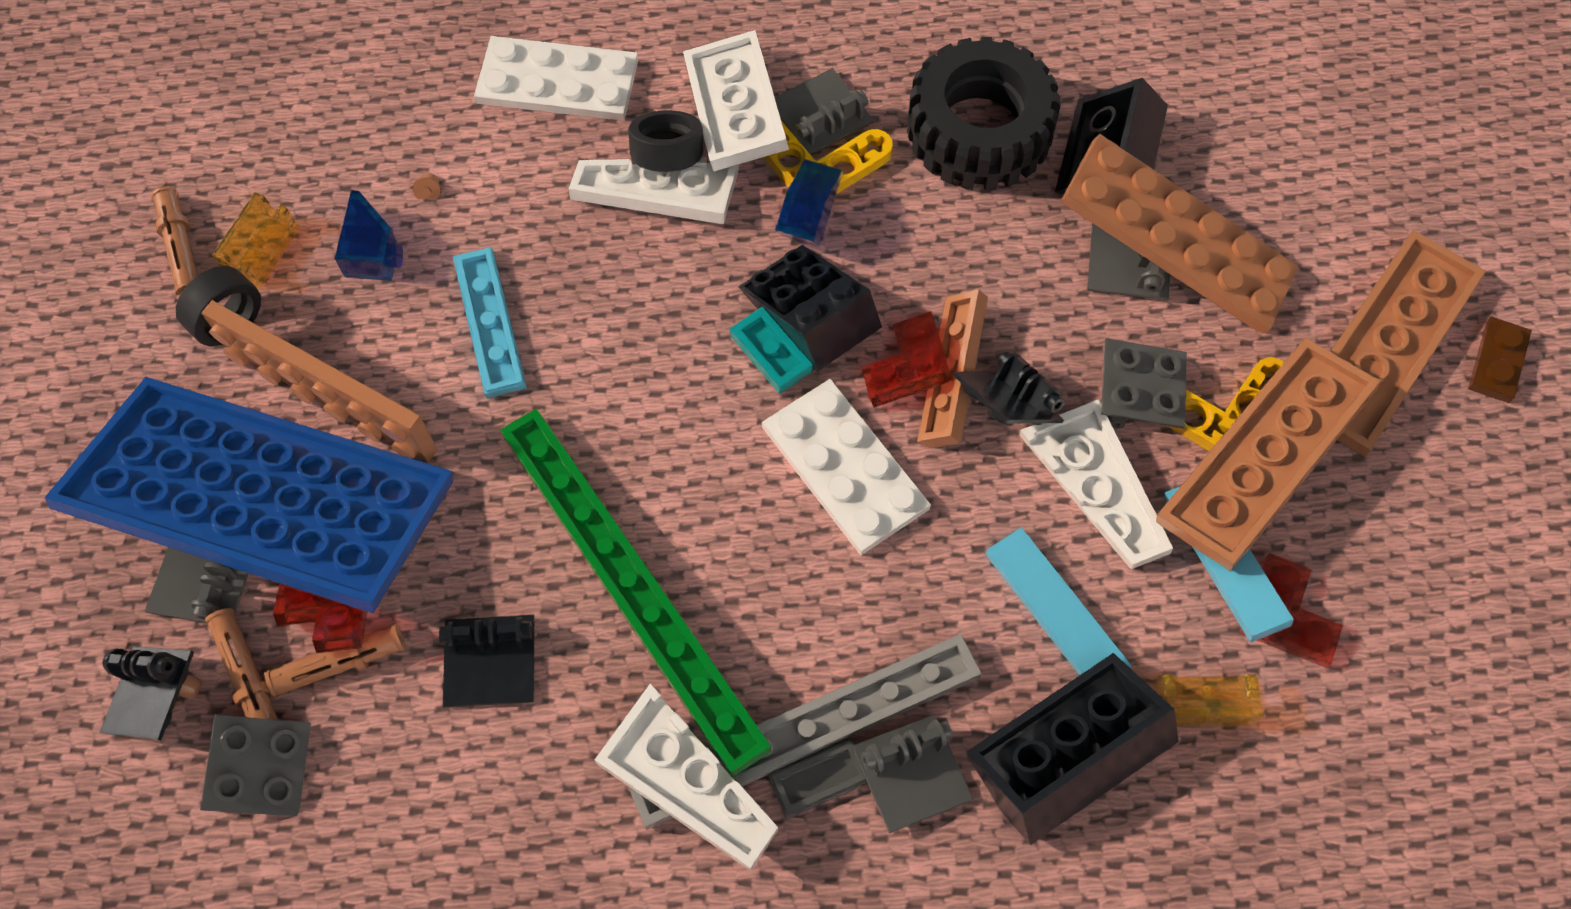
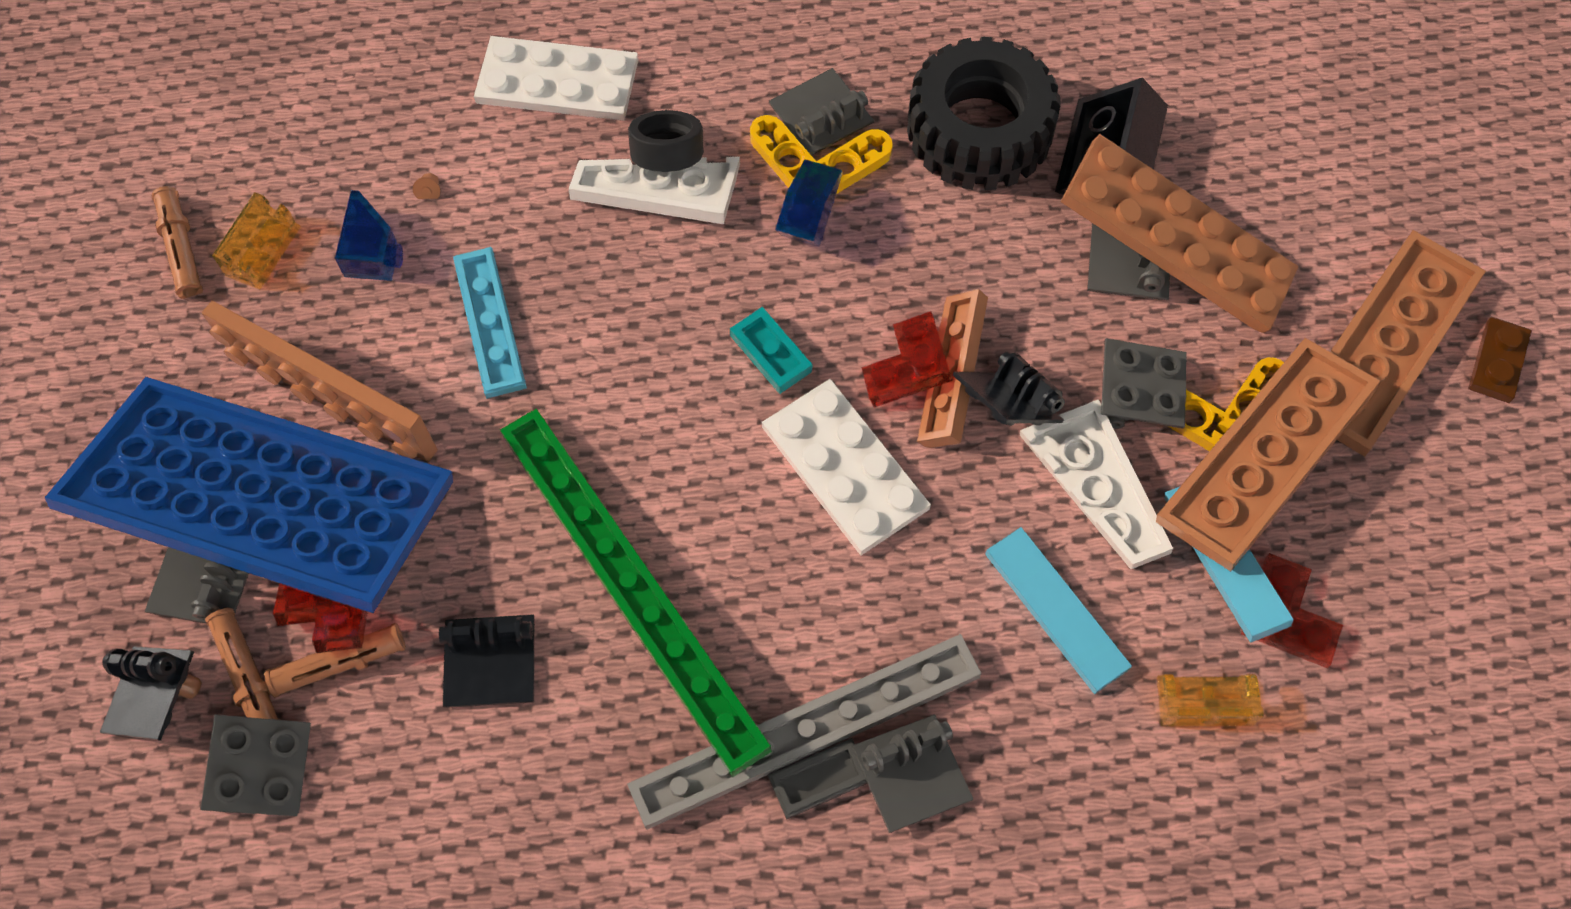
black tyre [176,266,261,347] -> none
white wing [595,684,778,871] -> none
white plate [683,30,789,172] -> none
black slope [738,245,882,372] -> none
black slope [966,653,1179,845] -> none

